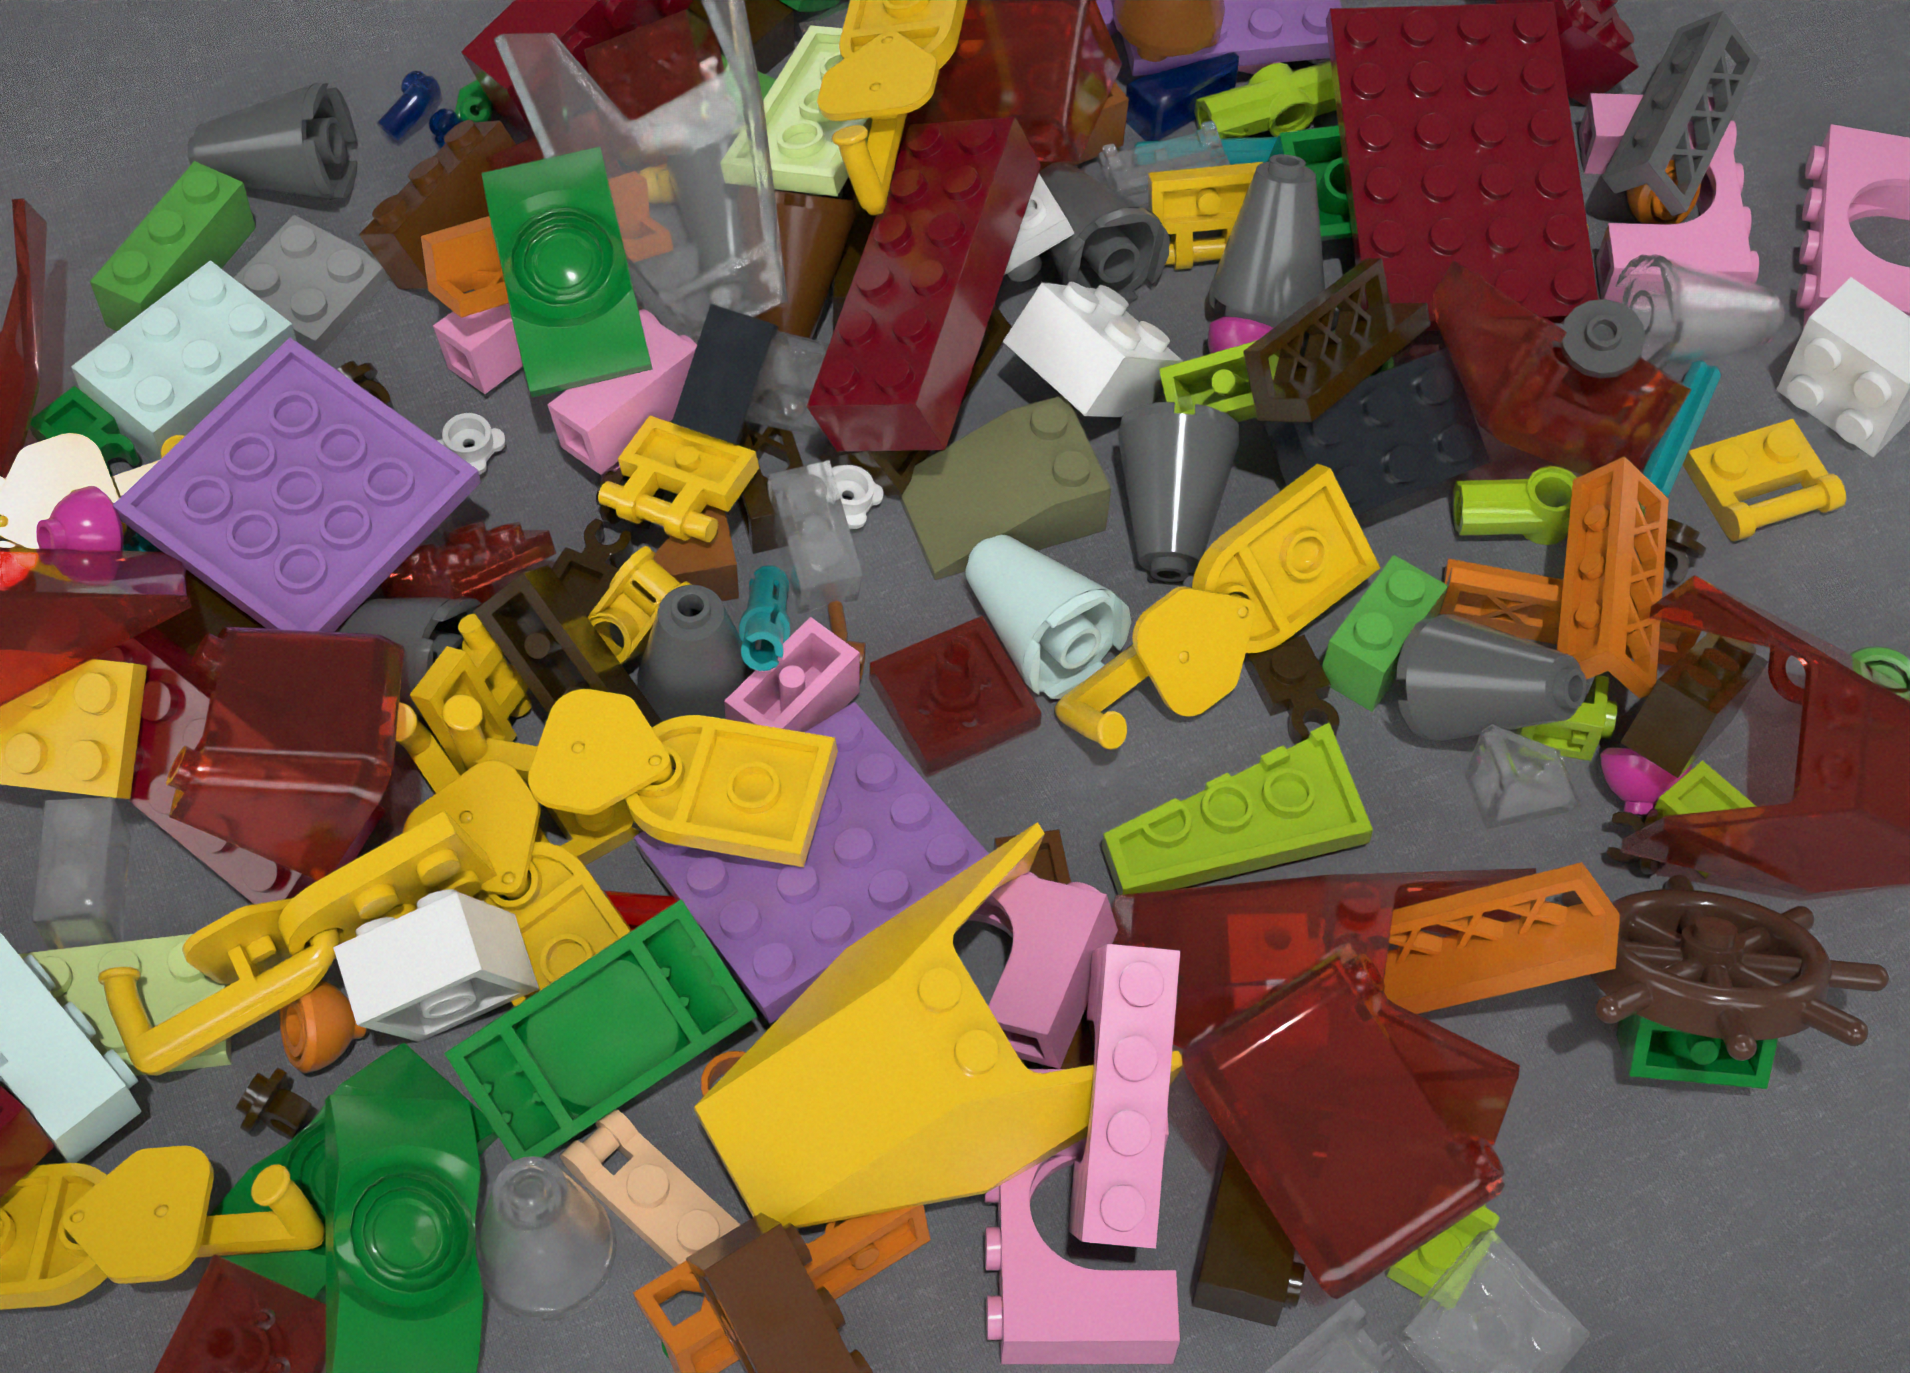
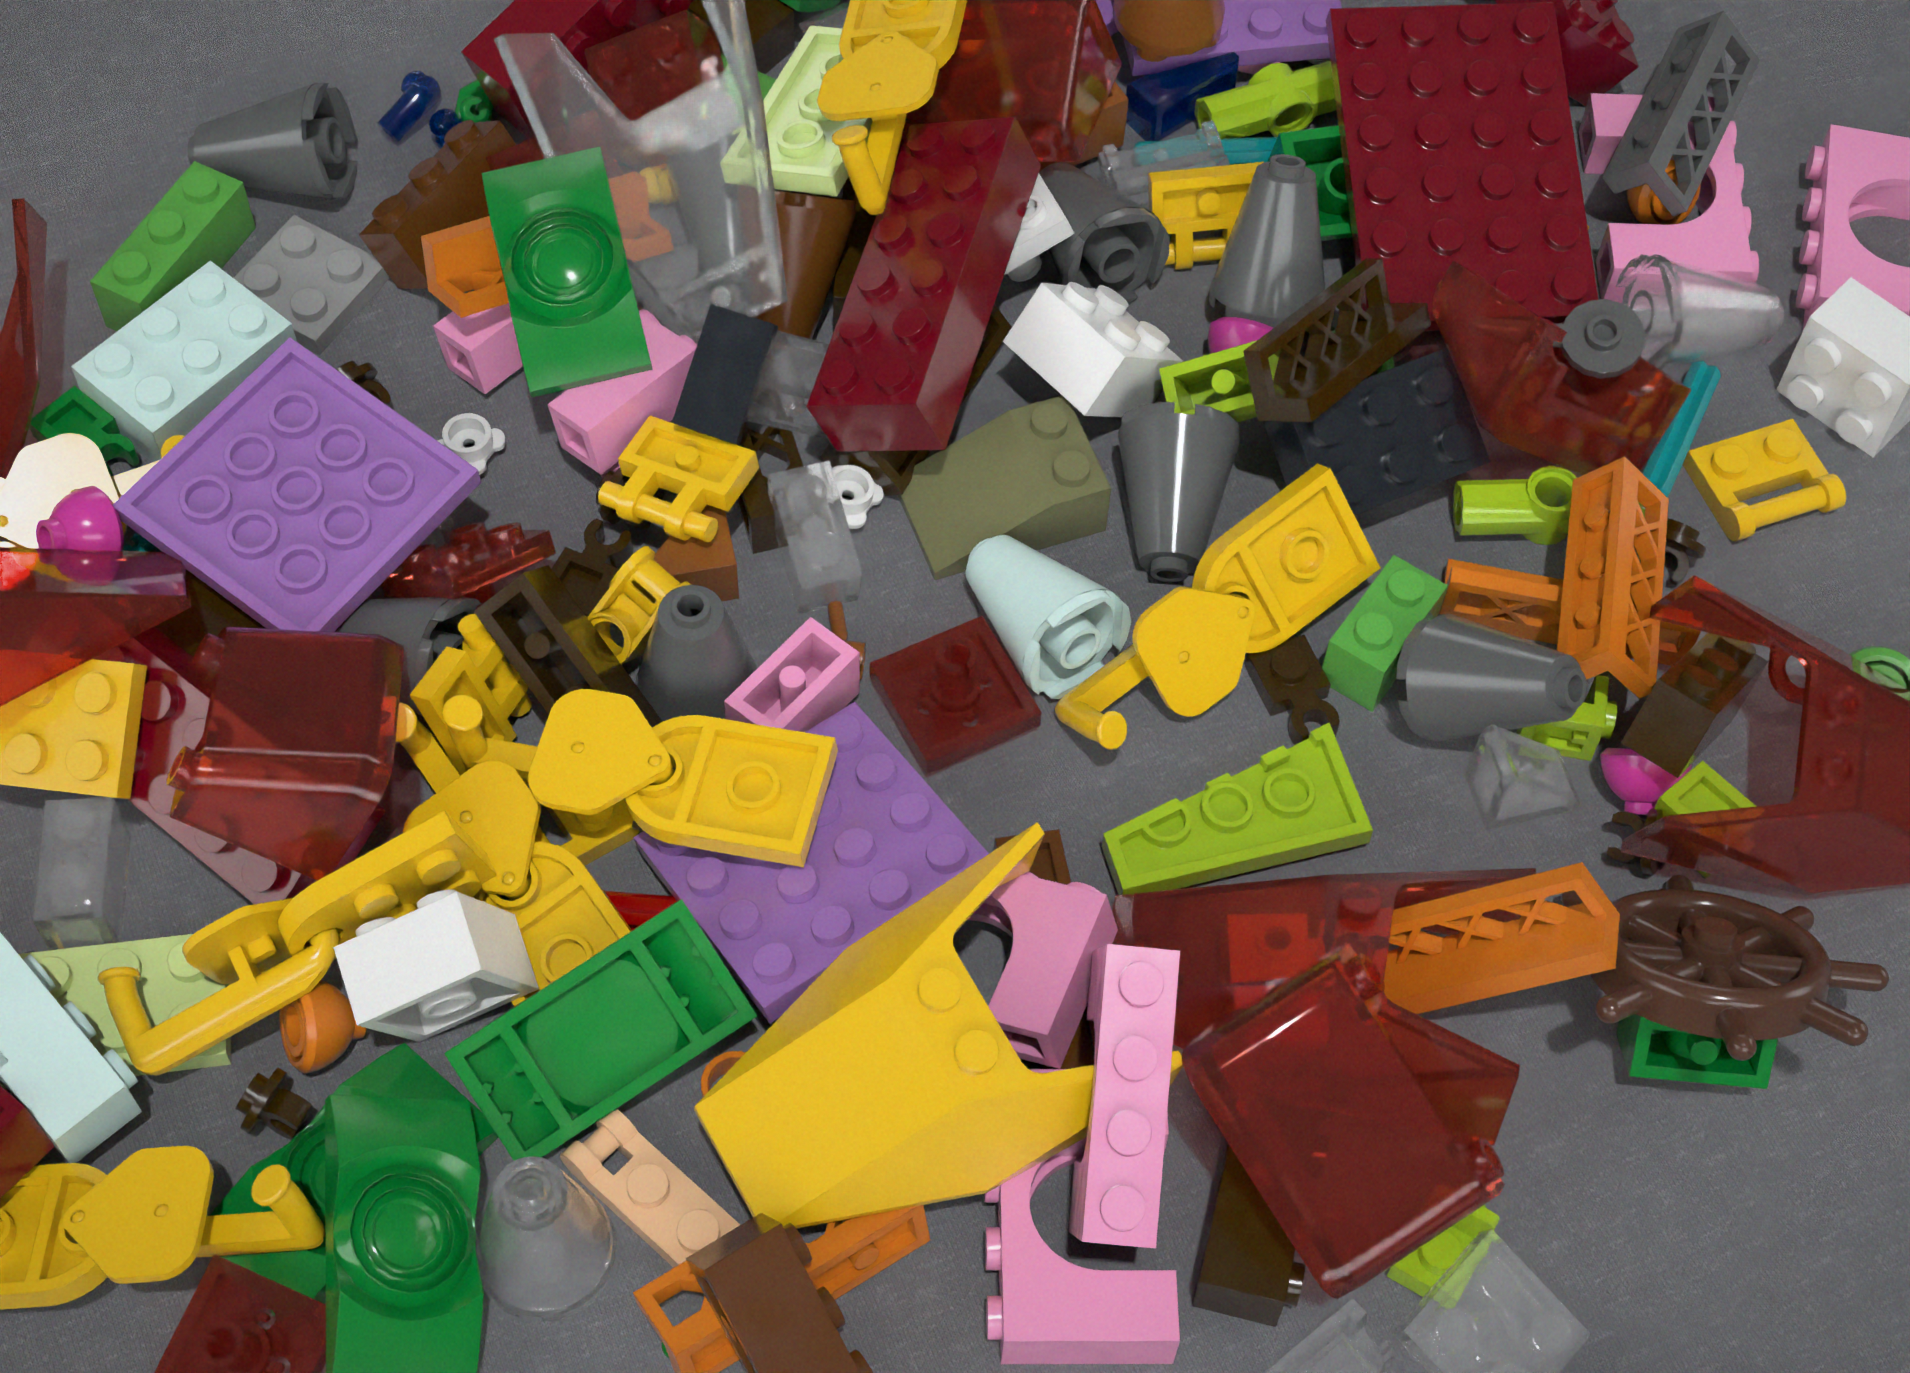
teal pin [739,565,791,671] -> none

